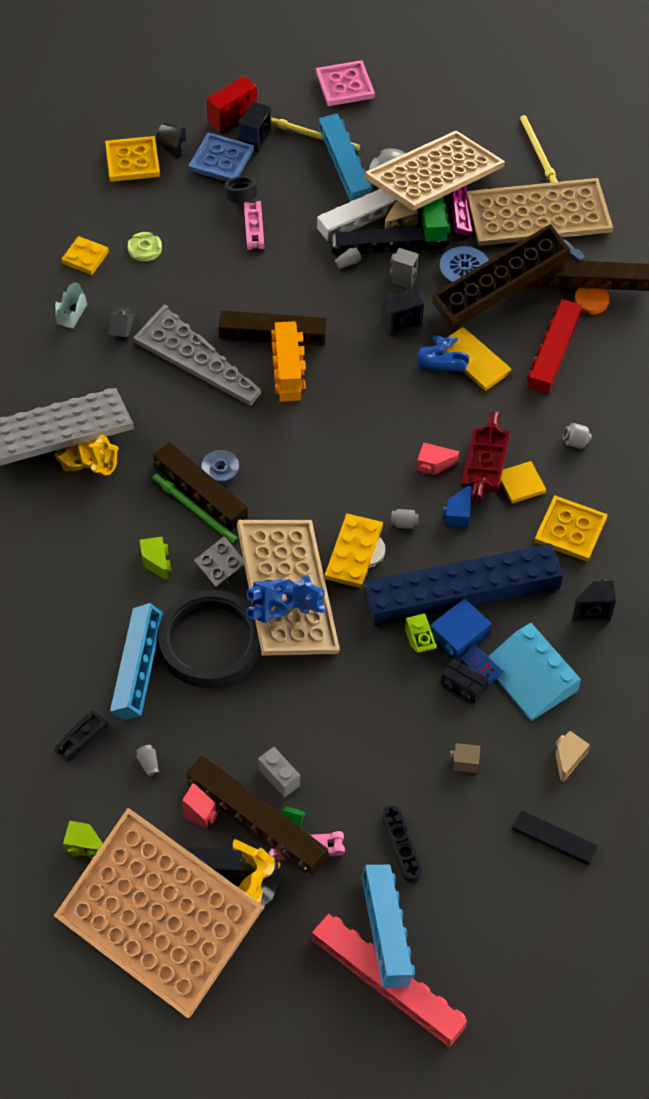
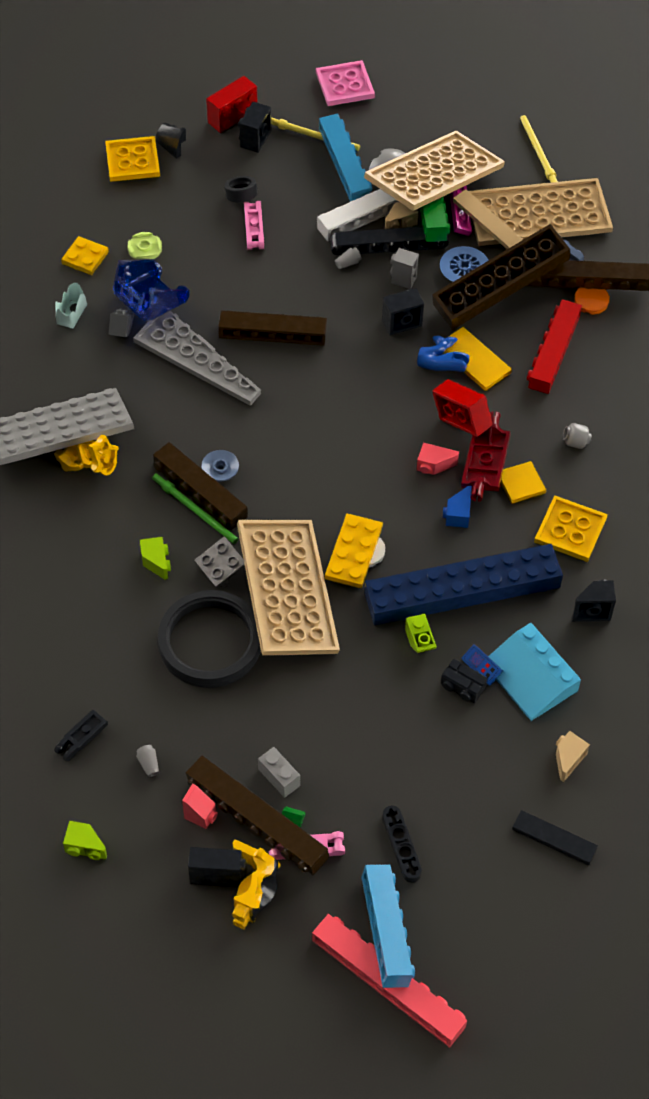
light nougat plate [54,808,264,1018] -> none
dark azure brick [110,603,163,721] -> none
medium blue plate [188,132,254,182] -> none
blue hips [246,576,326,623] -> none
light orange piece [271,321,306,402] -> none
light grey brick [391,509,419,529] -> none
blue brick [430,598,492,660] -> none
dark tan brick [450,743,480,773] -> none
none -> clear blue windscreen [113,259,190,321]
none -> red brick [432,379,493,437]
none -> tan tile [453,189,523,249]

